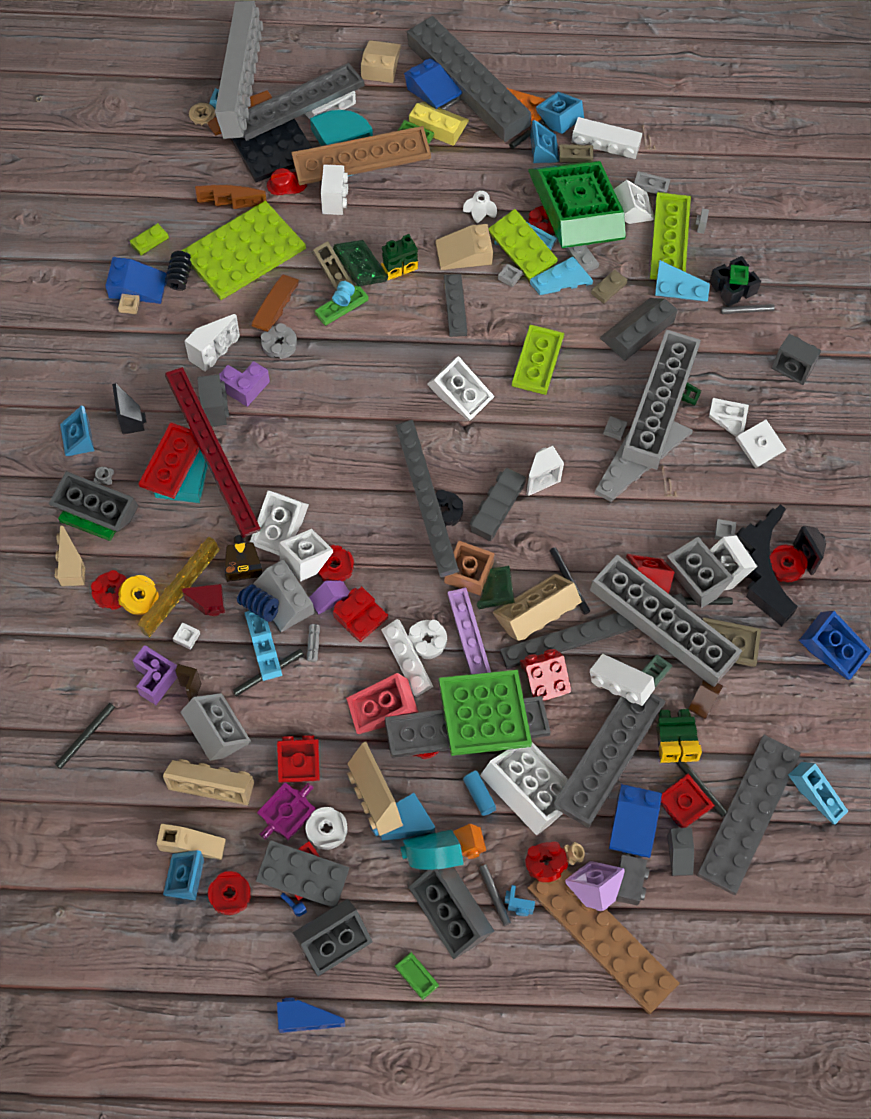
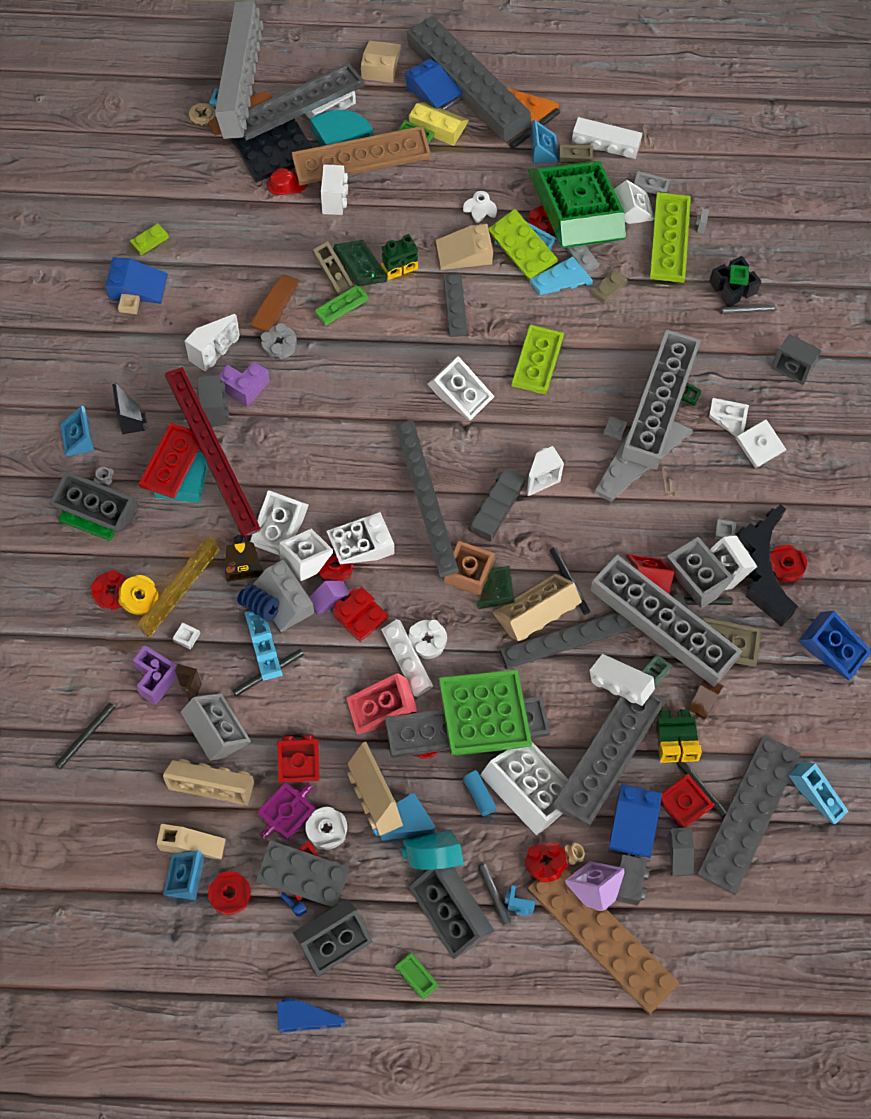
tan slope [55,526,85,586] -> none
black piece [165,251,192,291] -> none
lime plate [181,200,306,300] -> none
dark red slope [182,584,225,616] -> none
dark orange slope [195,185,267,209] -> none
light grey axle [307,624,320,662] -> none
medium azure wheel [332,281,355,306] -> none
black plate [436,490,463,526] -> none
lavender plate [447,588,491,675] -> none
orange brick [453,823,486,859] -> none
light grey plate [498,263,522,287] -> none
bracket [520,649,571,701] -> none
dark azure slope [536,92,584,134] -> none
dark grey slope [600,298,678,361] -> none
medium azure wing [655,260,710,302] -> none
black slope [793,526,826,575] -> none
none -> white slope [327,512,395,564]

